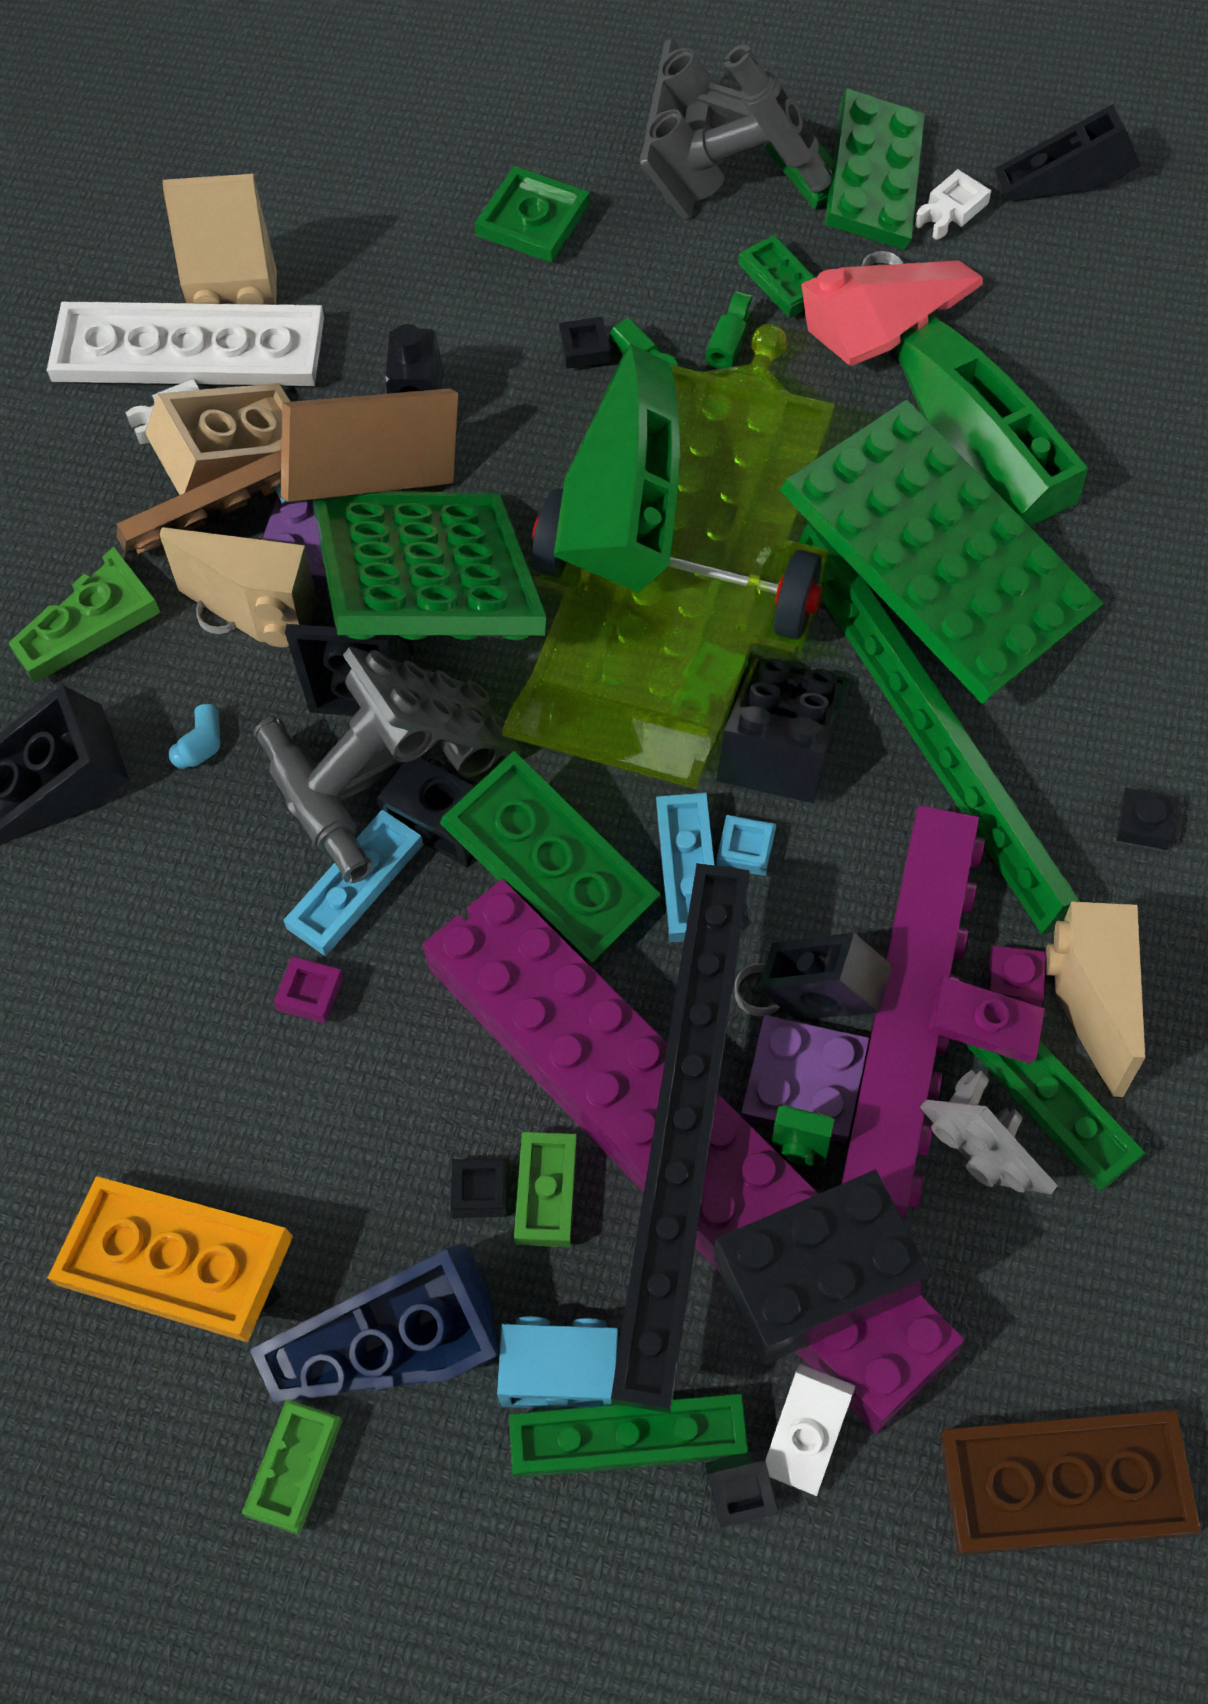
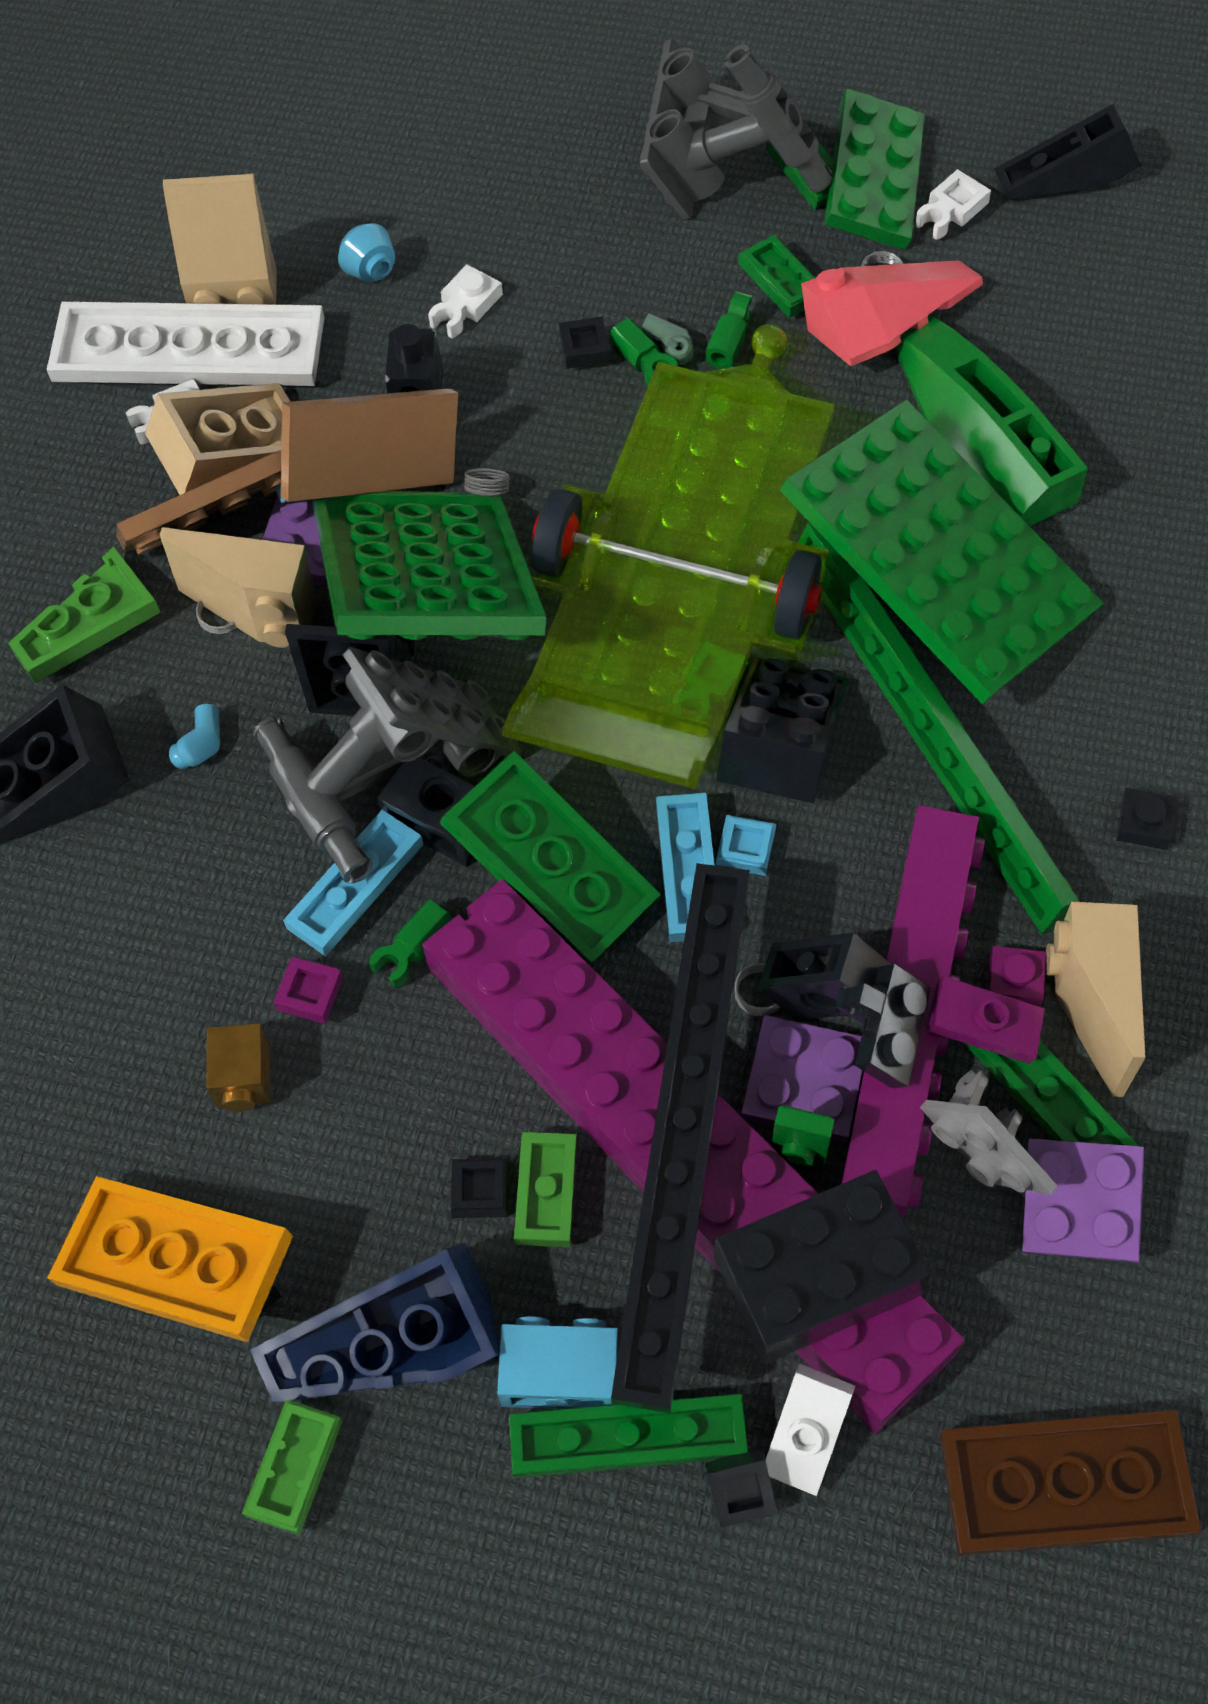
green plate [474,166,590,263] -> none
green wedge [553,344,680,593] -> none
none -> pearl gold brick [206,1023,270,1112]
none -> medium azure cone [338,223,395,282]
none -> green bar [369,899,452,989]
none -> white plate [428,264,503,339]
none -> light grey axle [464,468,510,496]
none -> sand green arm [641,313,694,365]
none -> black hinge [836,964,931,1089]
none -> medium lavender plate [1022,1139,1145,1263]

